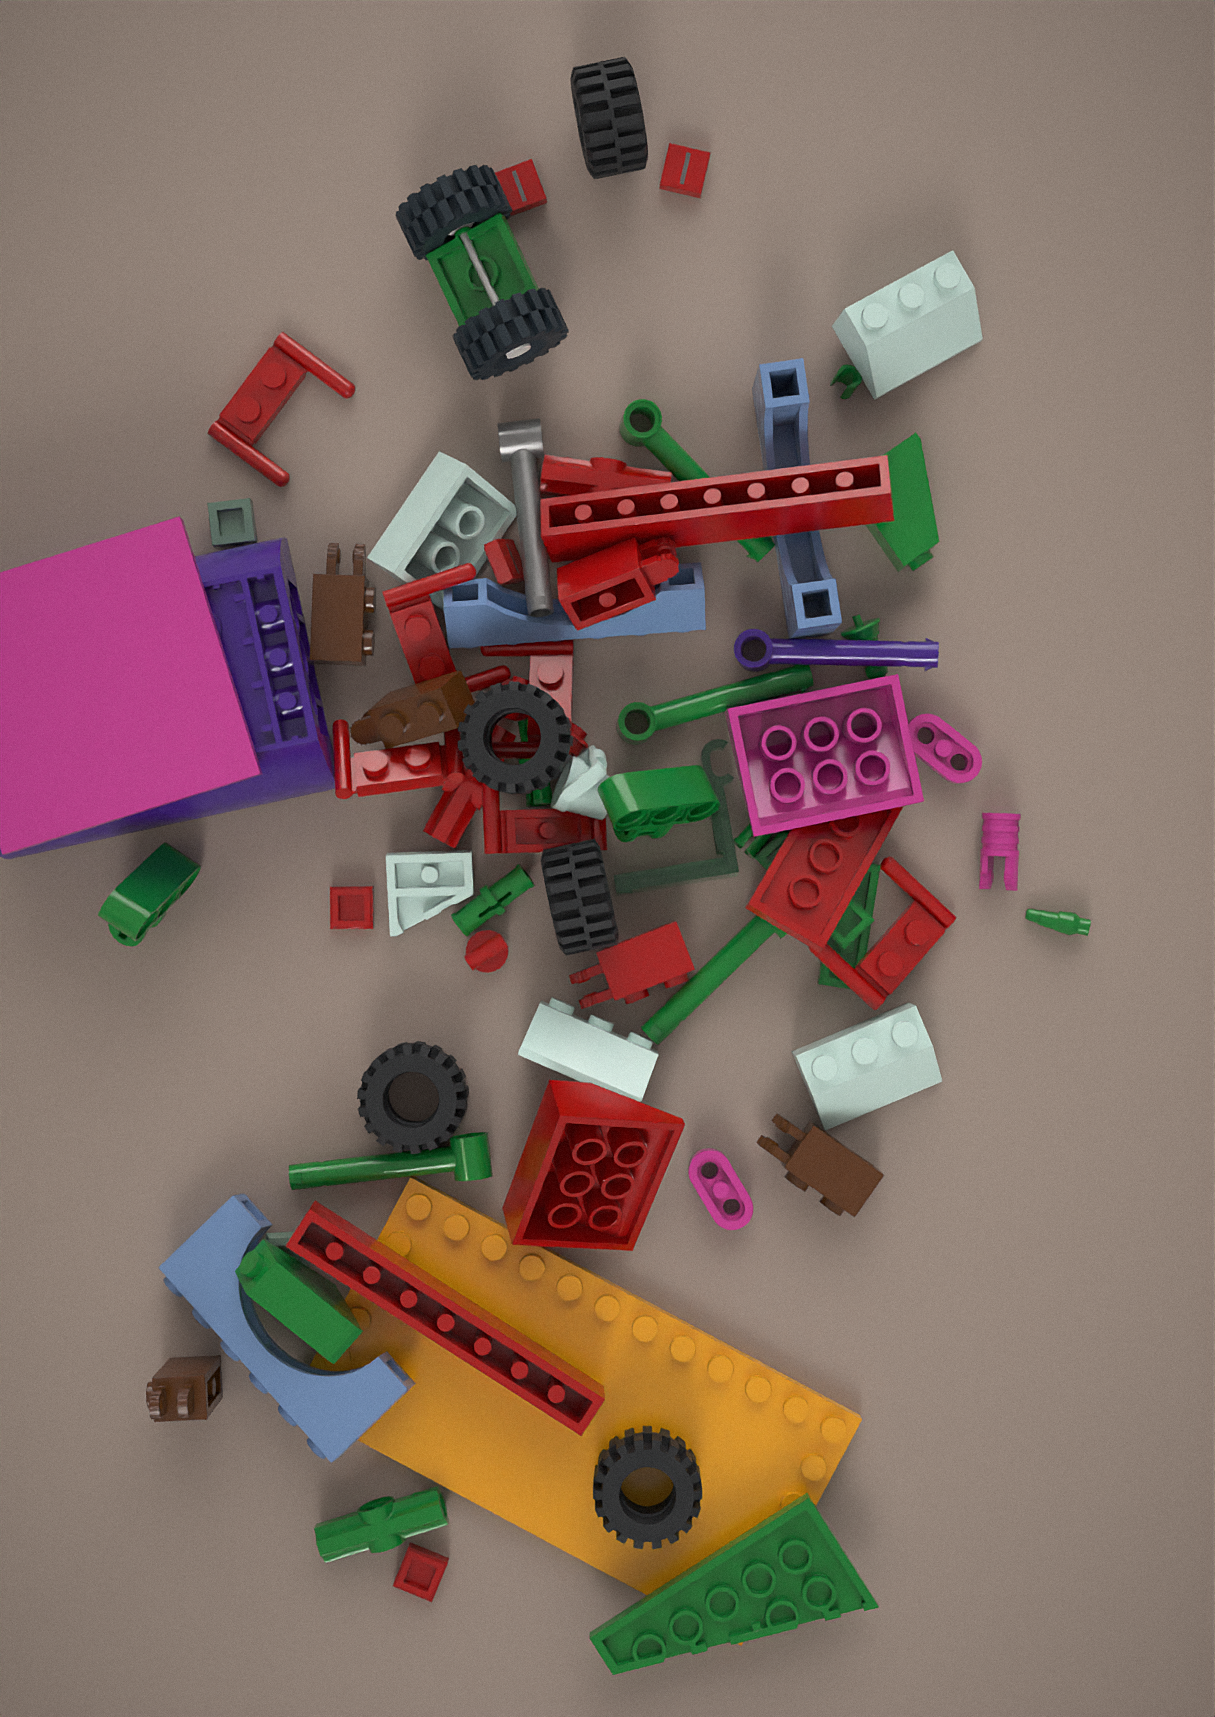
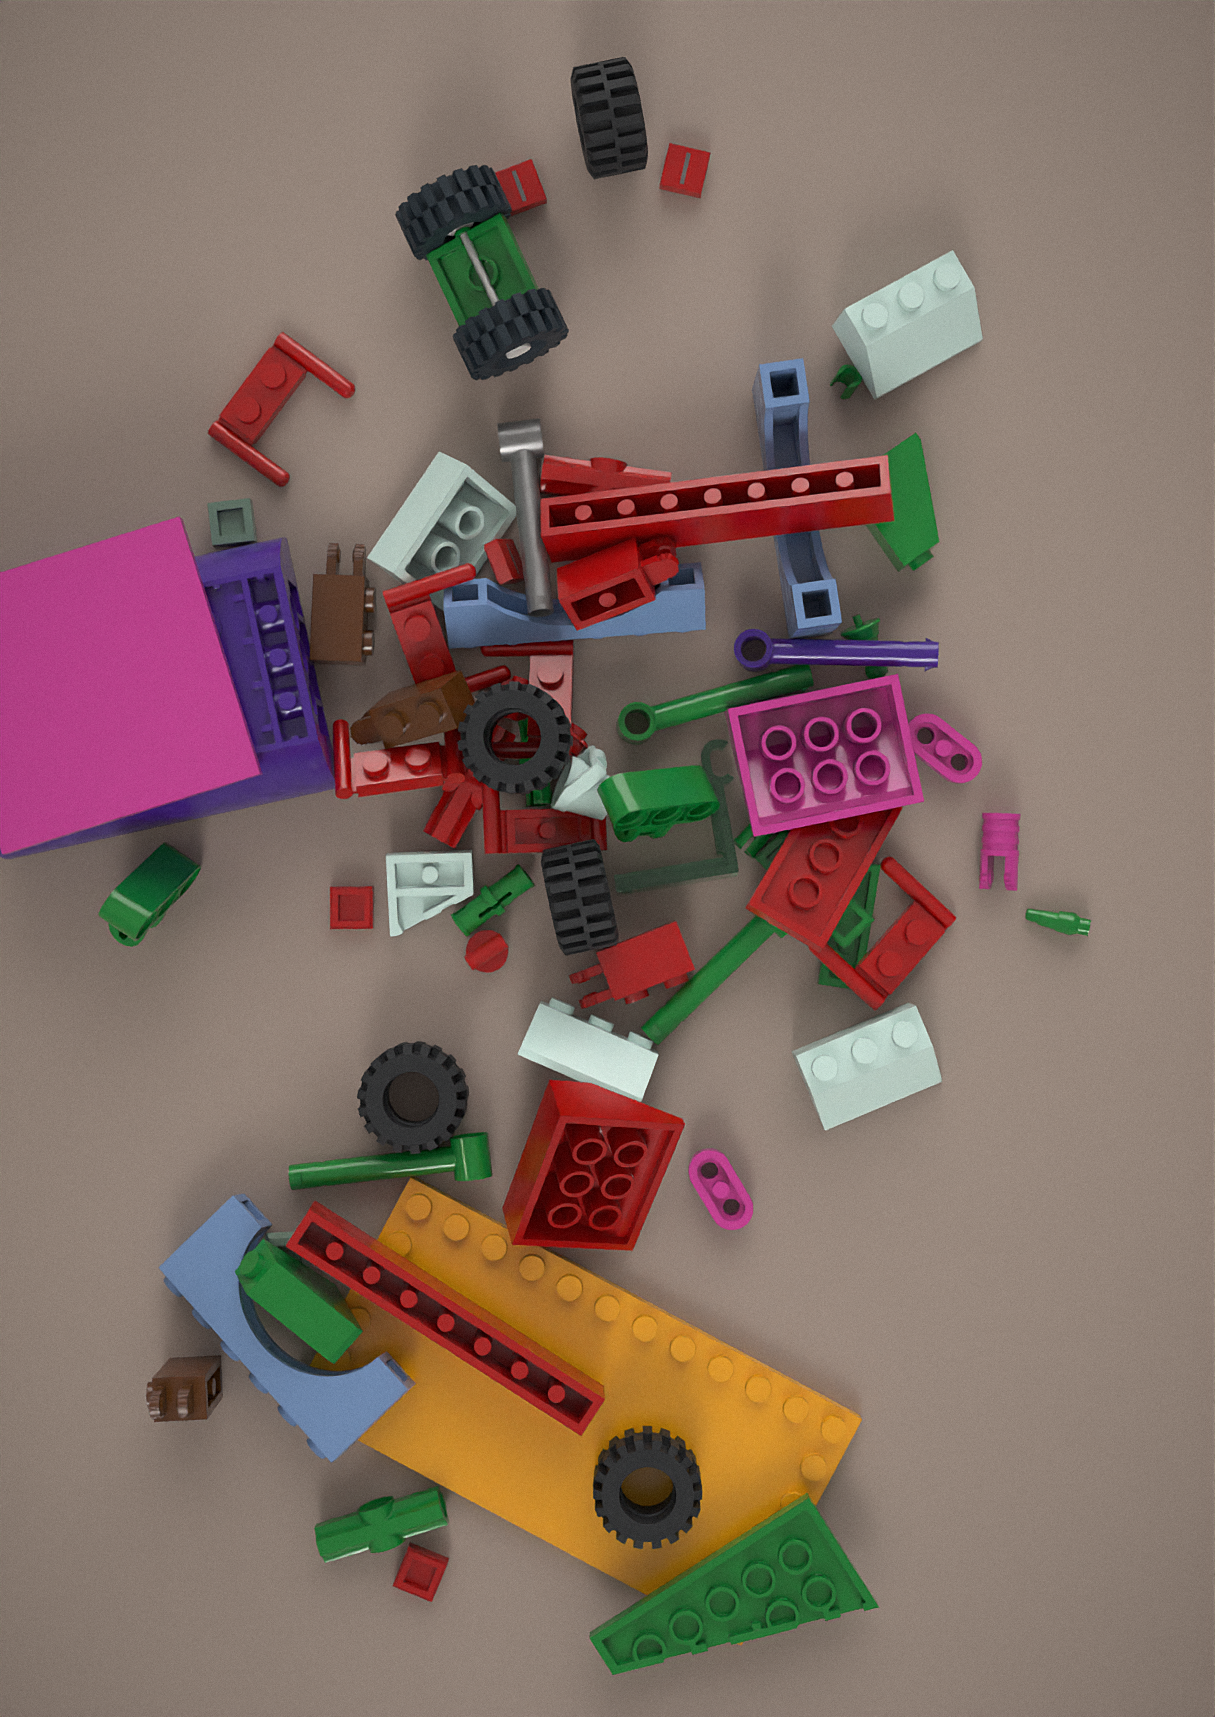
green piece [619,399,776,563] -> none
reddish brown hinge [756,1113,884,1217] -> none

